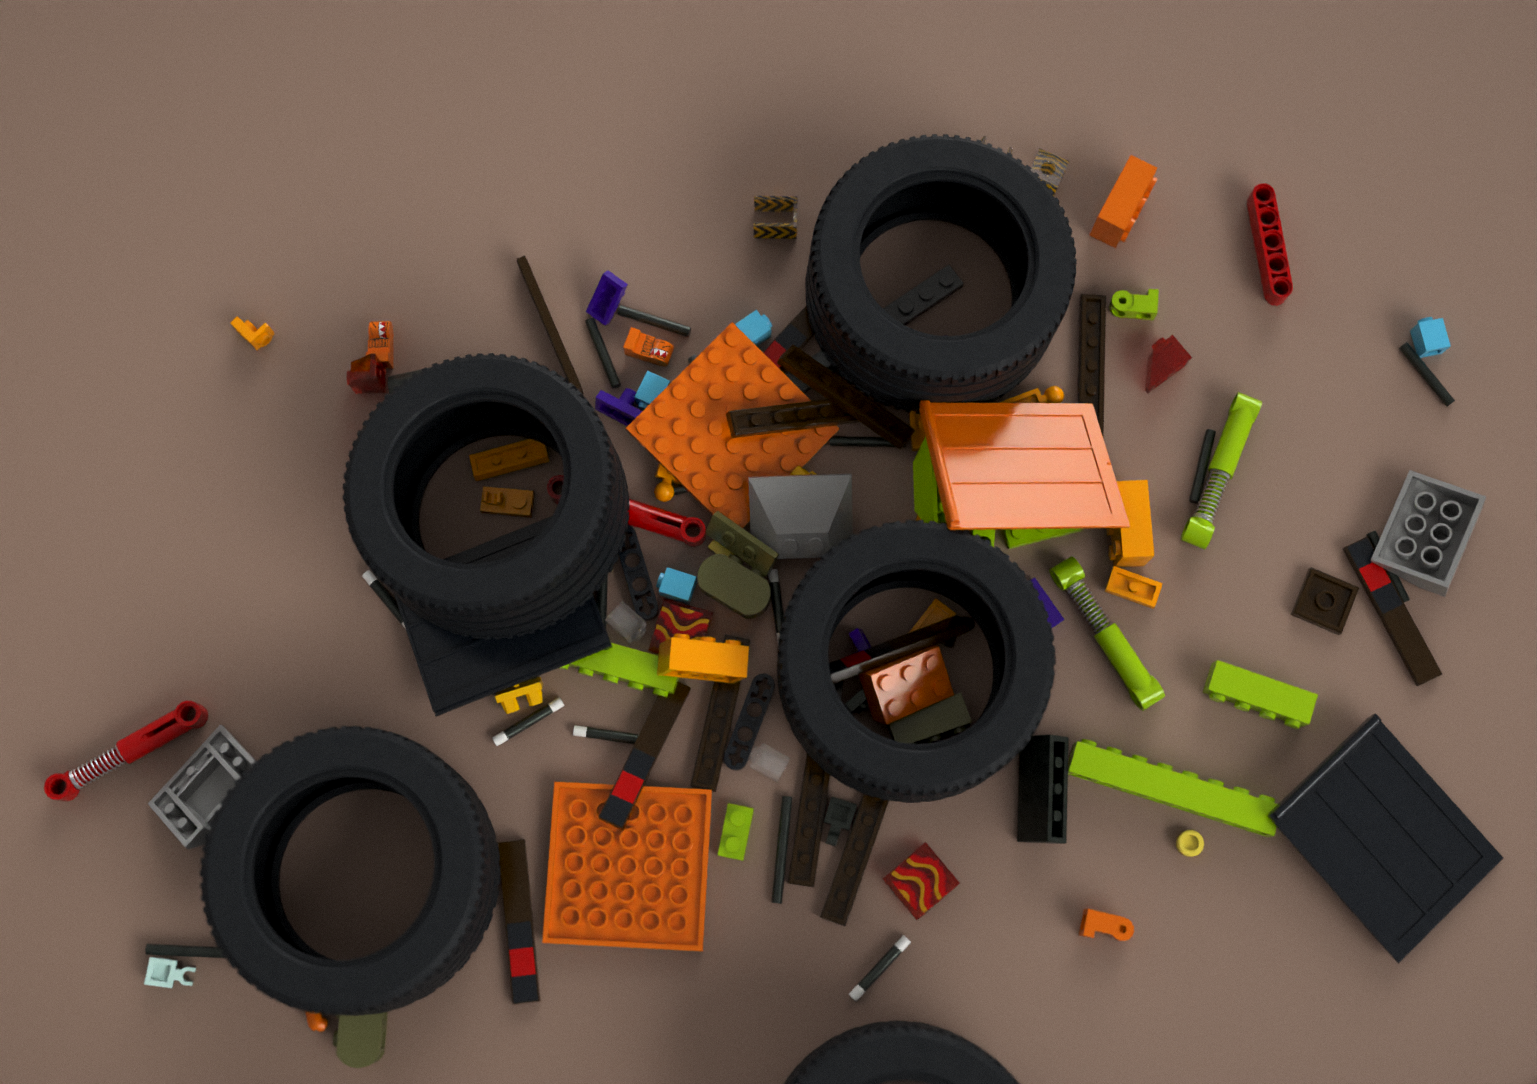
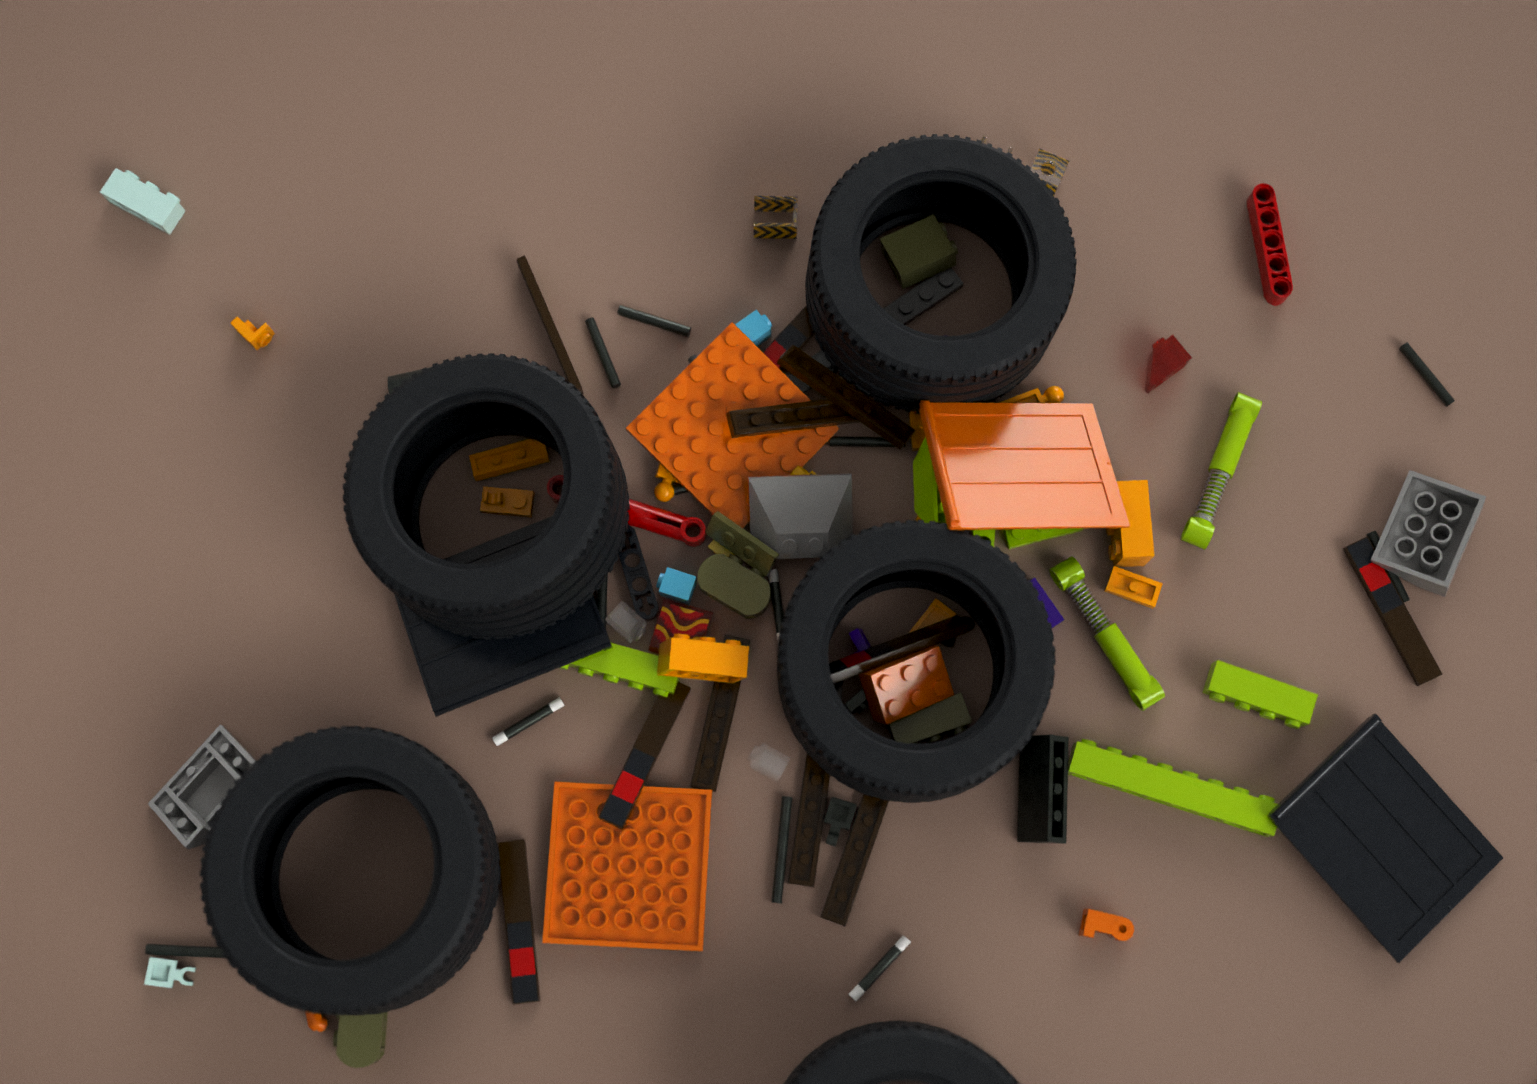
red piece [44,700,208,801] -> none
clear red slope [346,354,386,393] -> none
pearl dark grey bar [362,570,406,629] -> none
orange leg [366,321,393,369] -> none
yellow hips [495,677,543,714] -> none
pearl dark grey bar [573,725,639,744] -> none
dark purple tile [586,270,628,326] -> none
dark purple tile [595,388,642,426] -> none
orange leg [623,327,675,367] -> none
medium azure brick [634,371,671,411] -> none
lime plate [718,803,754,861] -> none
black beam [724,673,775,771] -> none
slope [882,842,960,920] -> none
dark brown tile [1078,294,1106,437] -> none
orange brick [1090,155,1158,248] -> none
lime leg [1109,289,1159,320] -> none
light yellow tile [1176,830,1204,857] -> none
pearl dark grey bar [1189,429,1216,504] -> none
dark brown tile [1291,567,1359,635] -> none
medium azure brick [1410,317,1451,358] -> none
none -> light aqua brick [100,168,185,235]
none -> olive brick [880,214,958,289]

